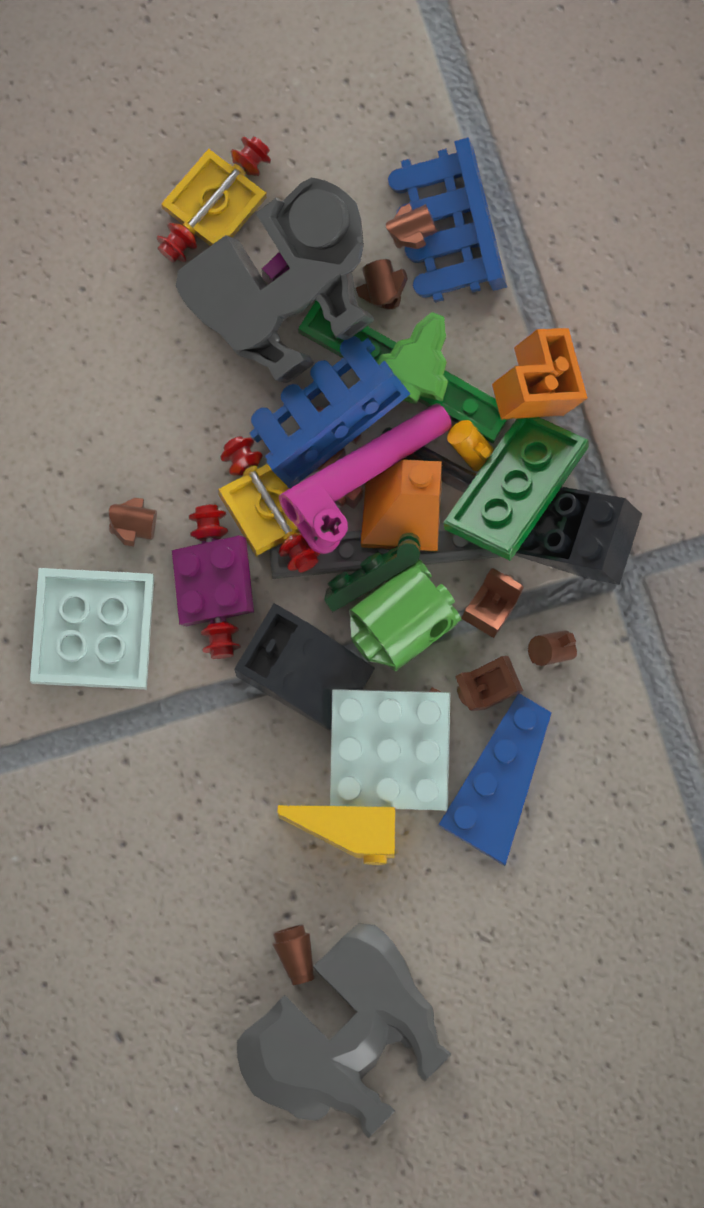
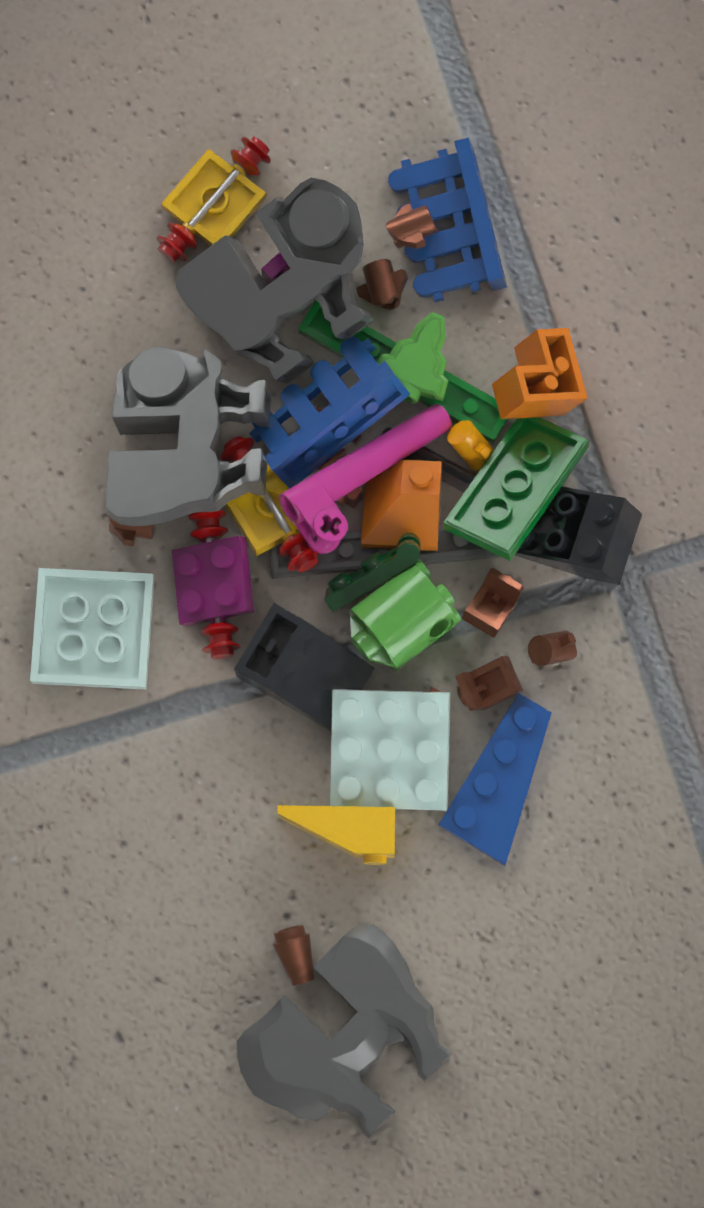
none -> animal [105,347,271,526]

